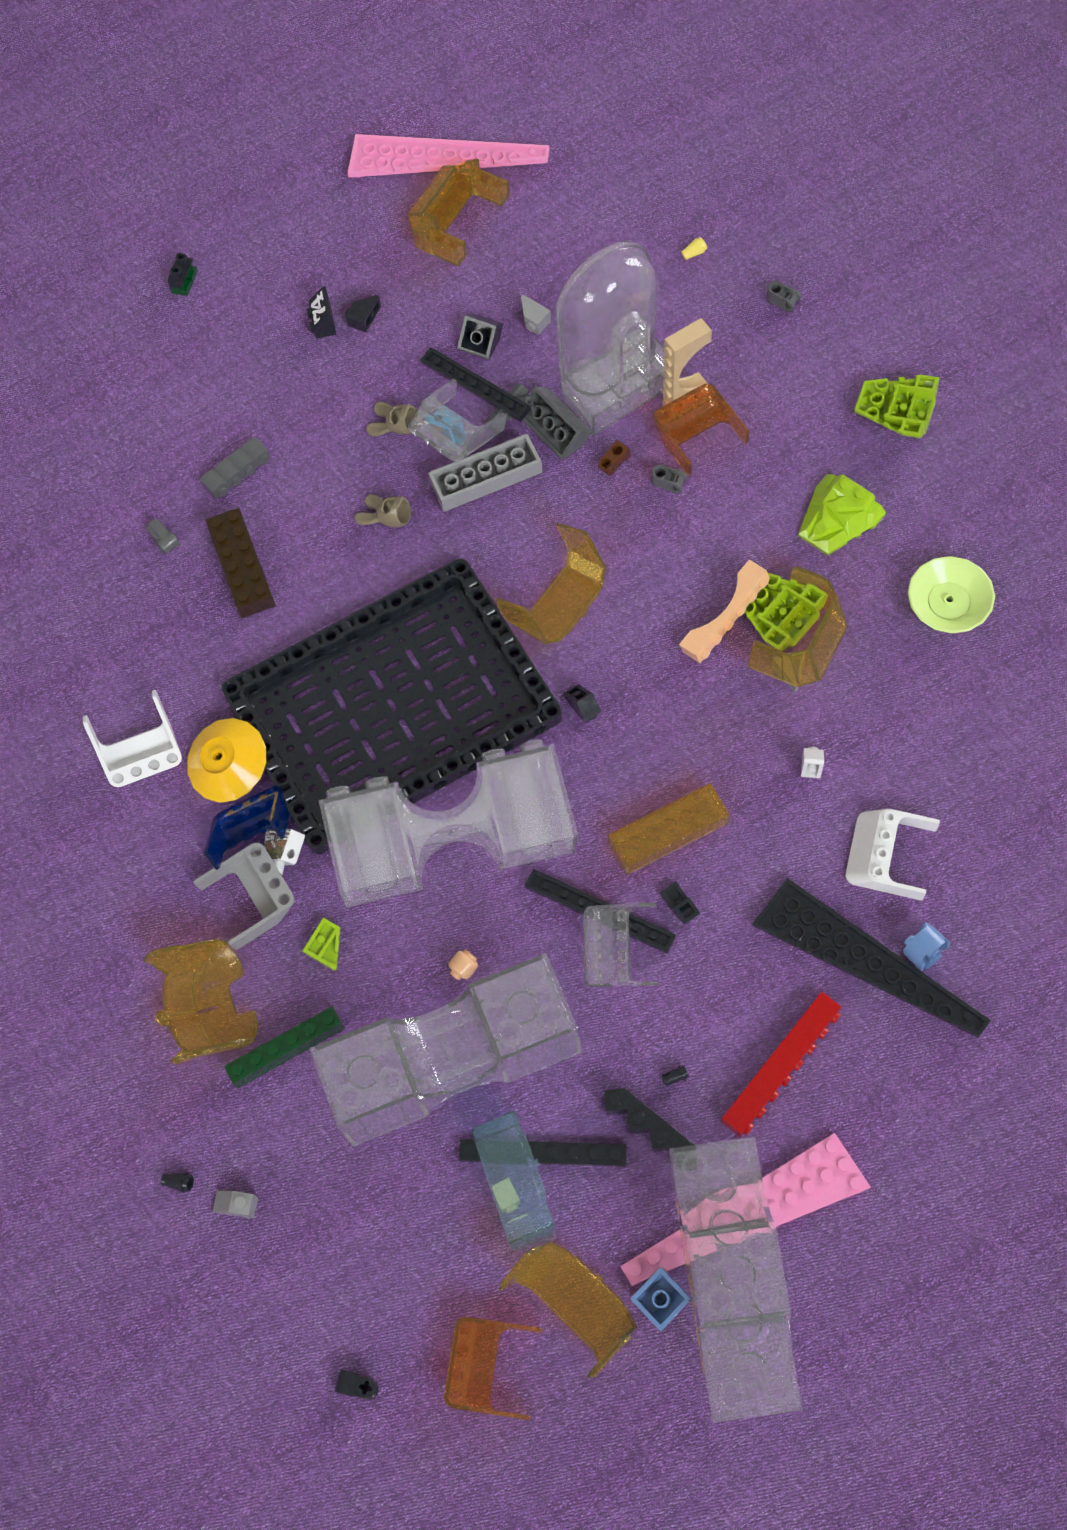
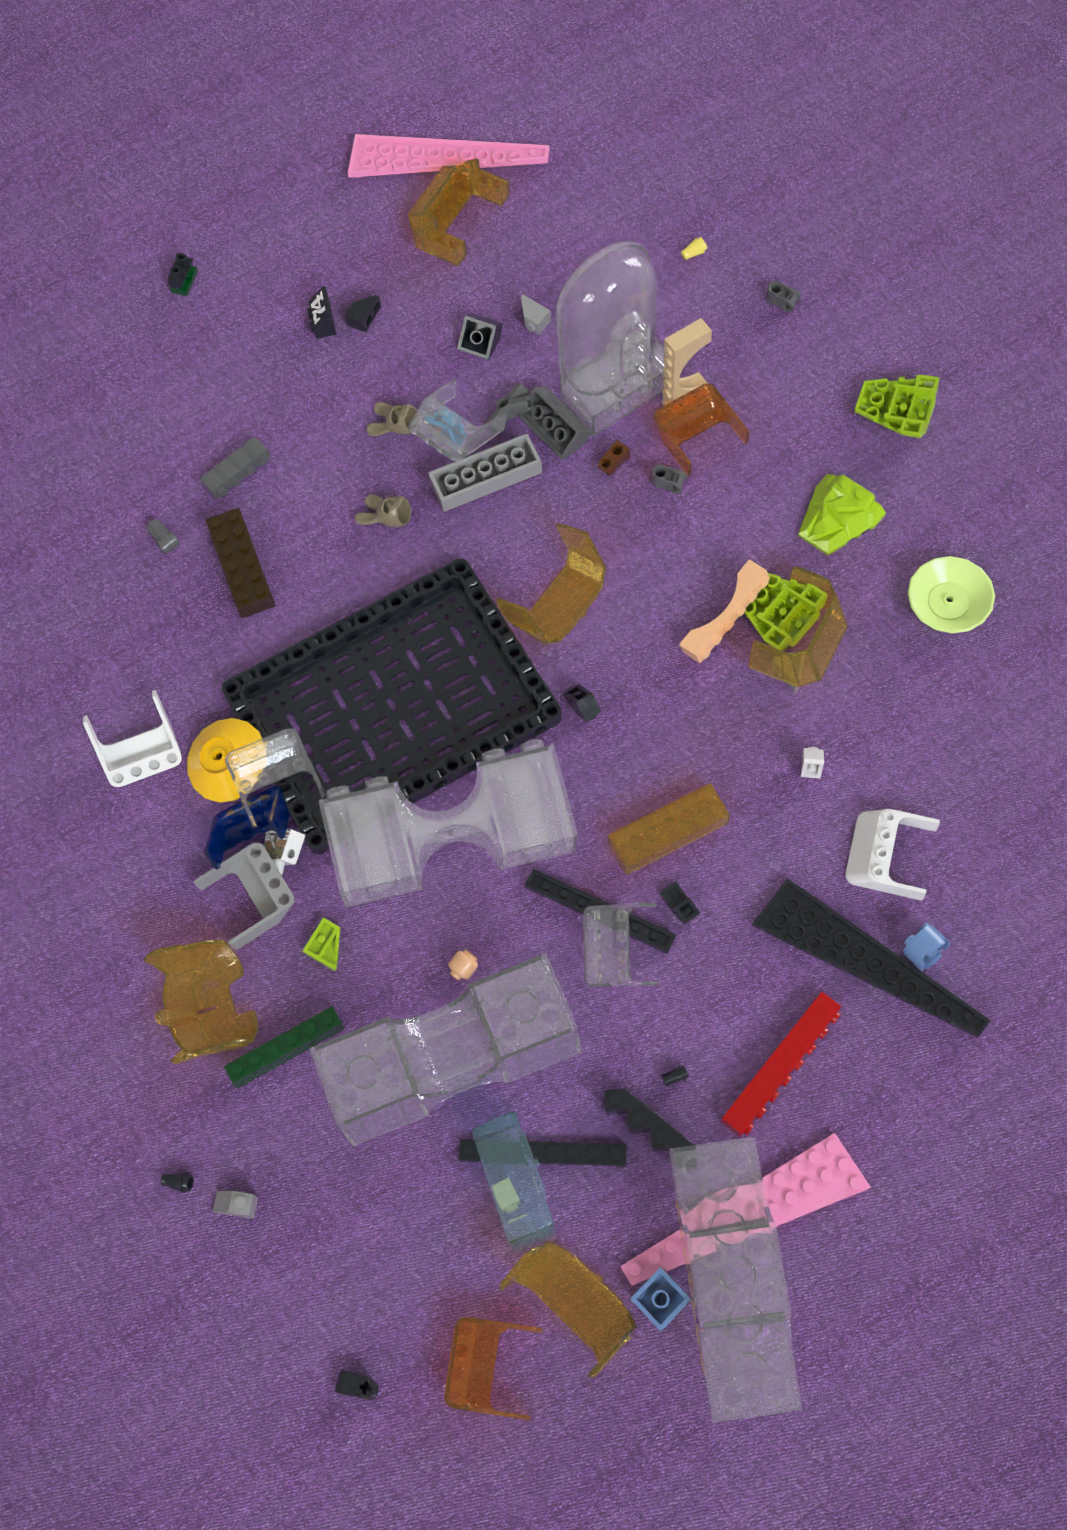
black plate [420,347,531,422] -> none
none -> clear windscreen [225,728,325,827]

